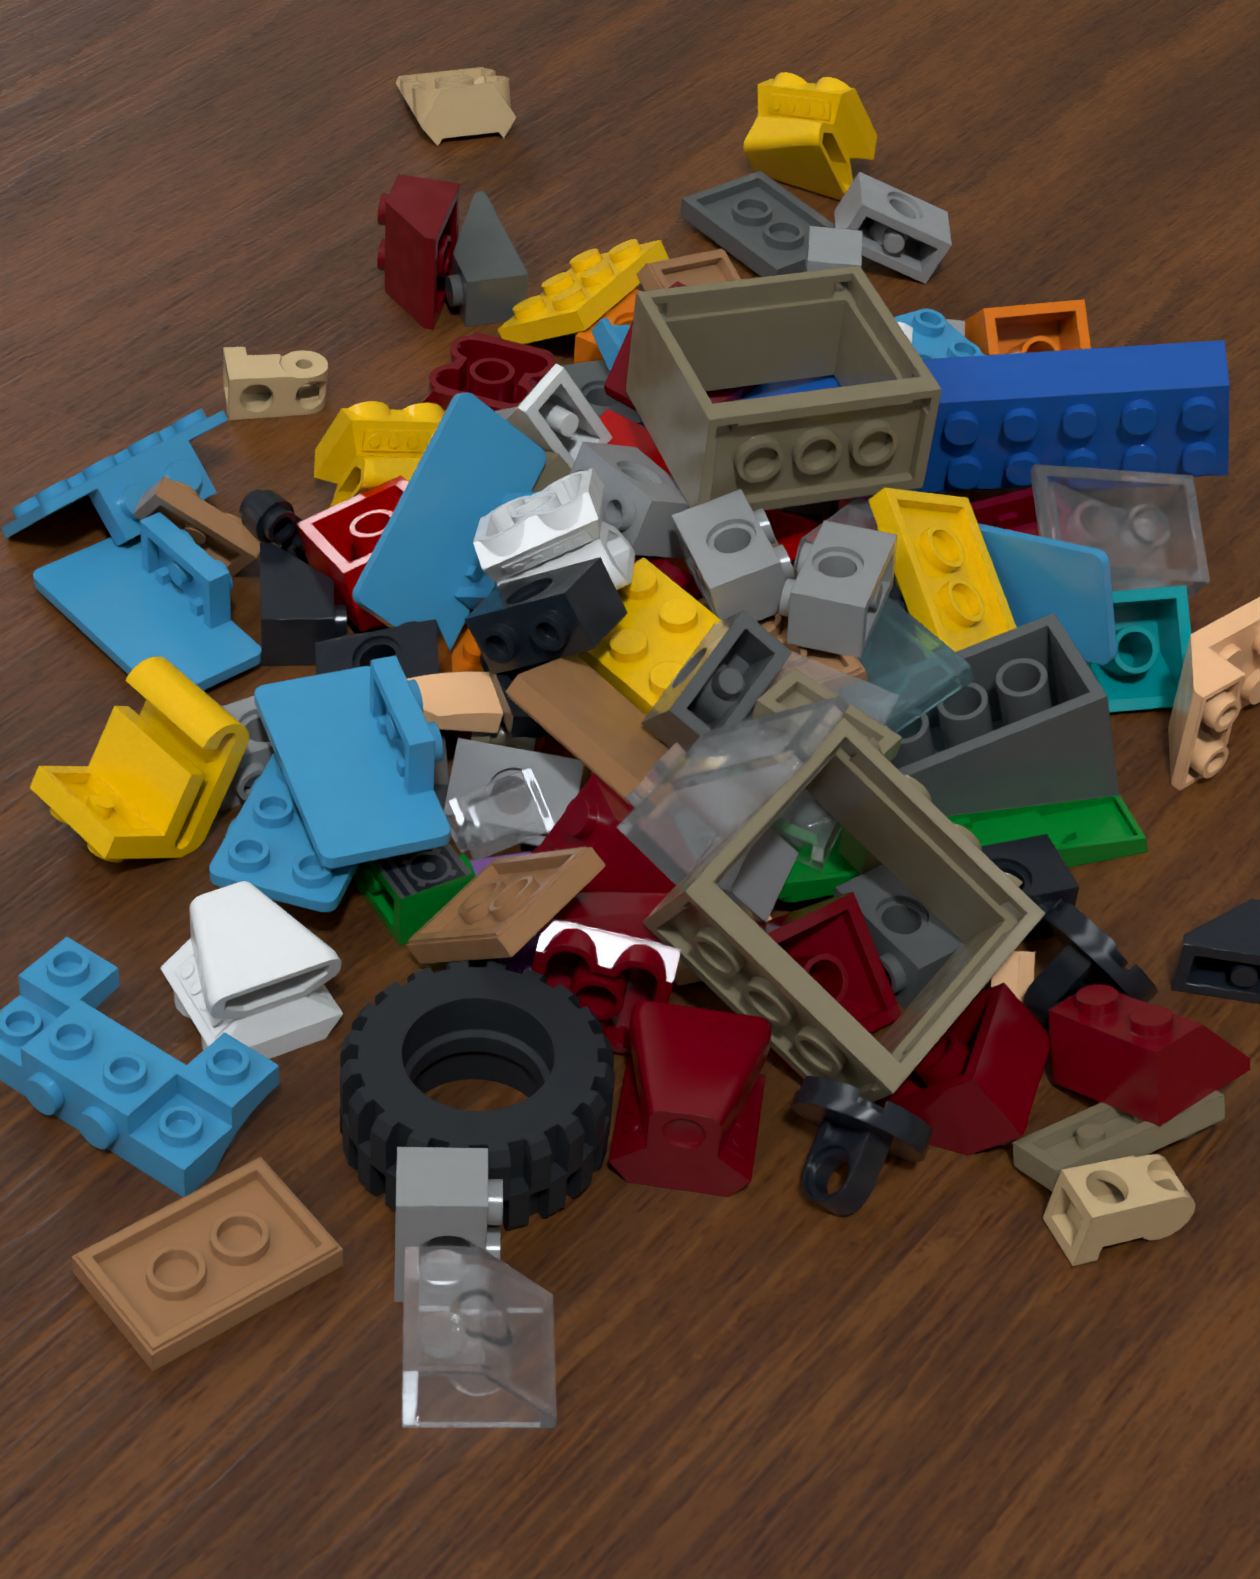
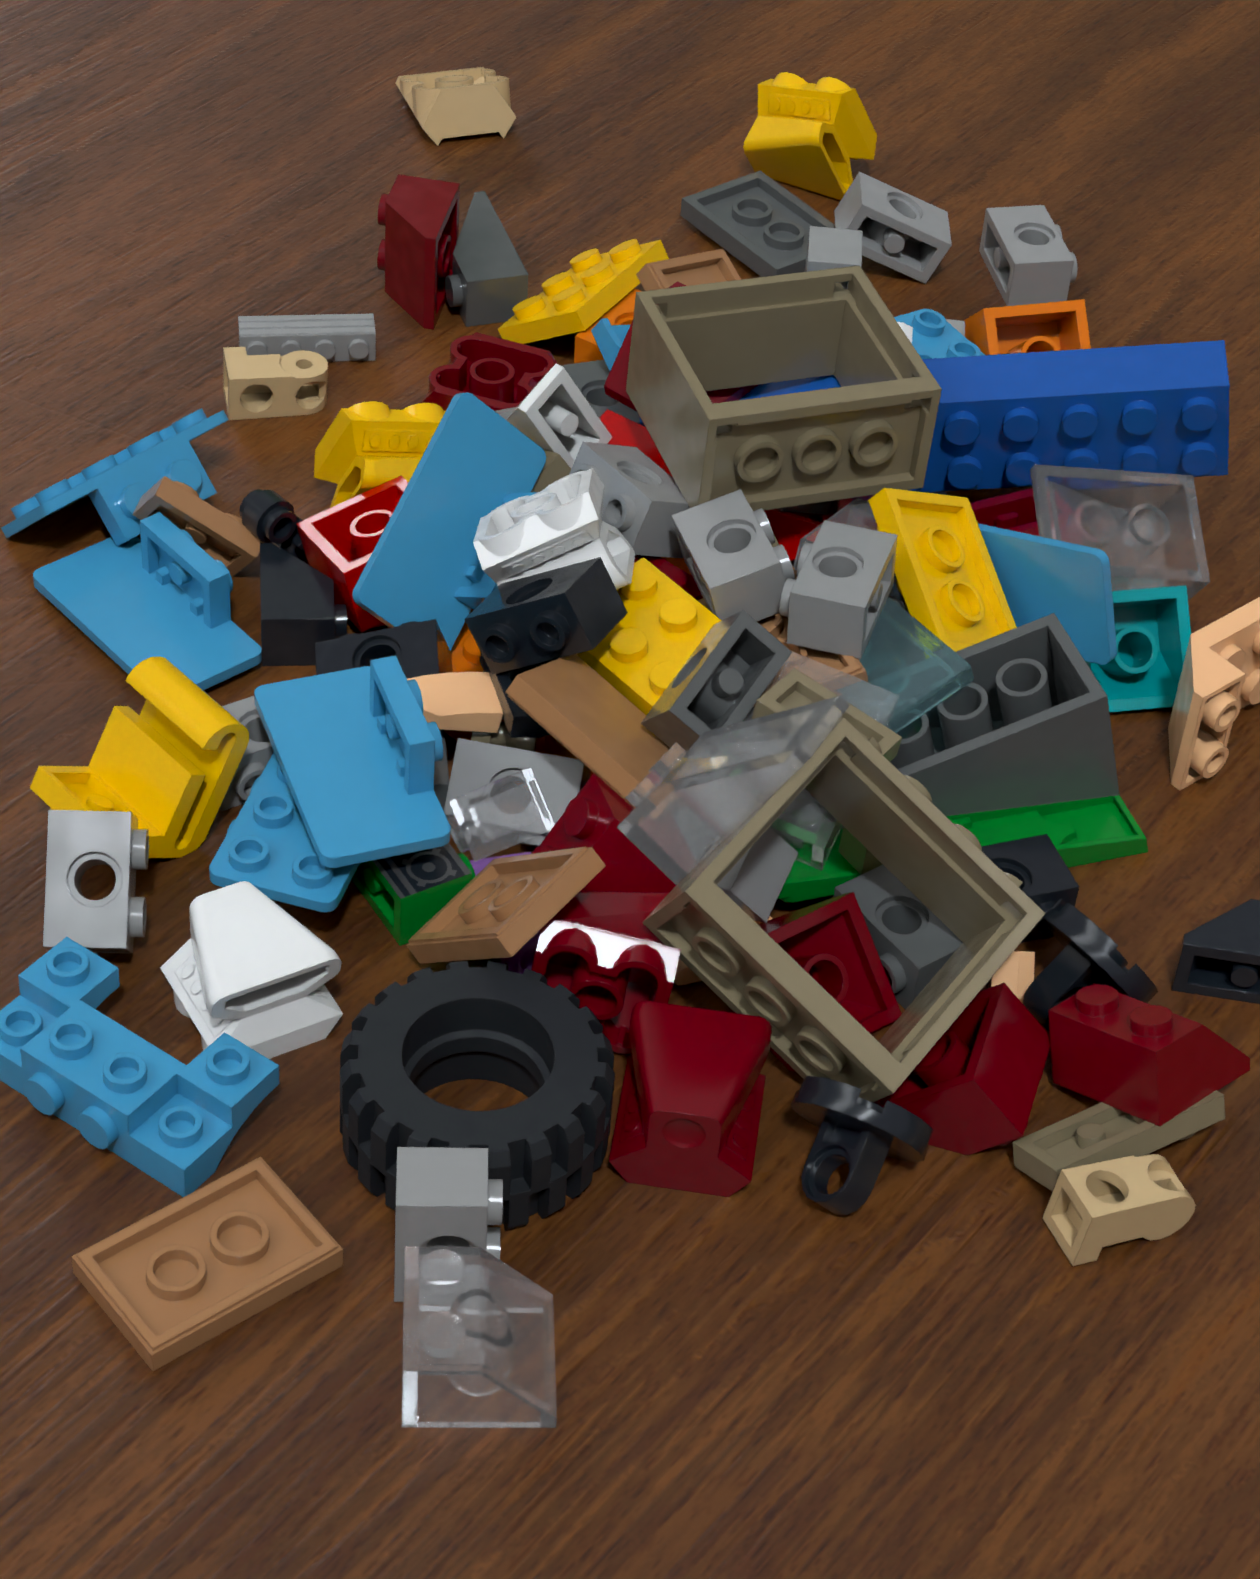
none -> light grey brick [43,810,149,953]
none -> light grey piece [238,313,376,362]
none -> light grey brick [979,205,1078,306]

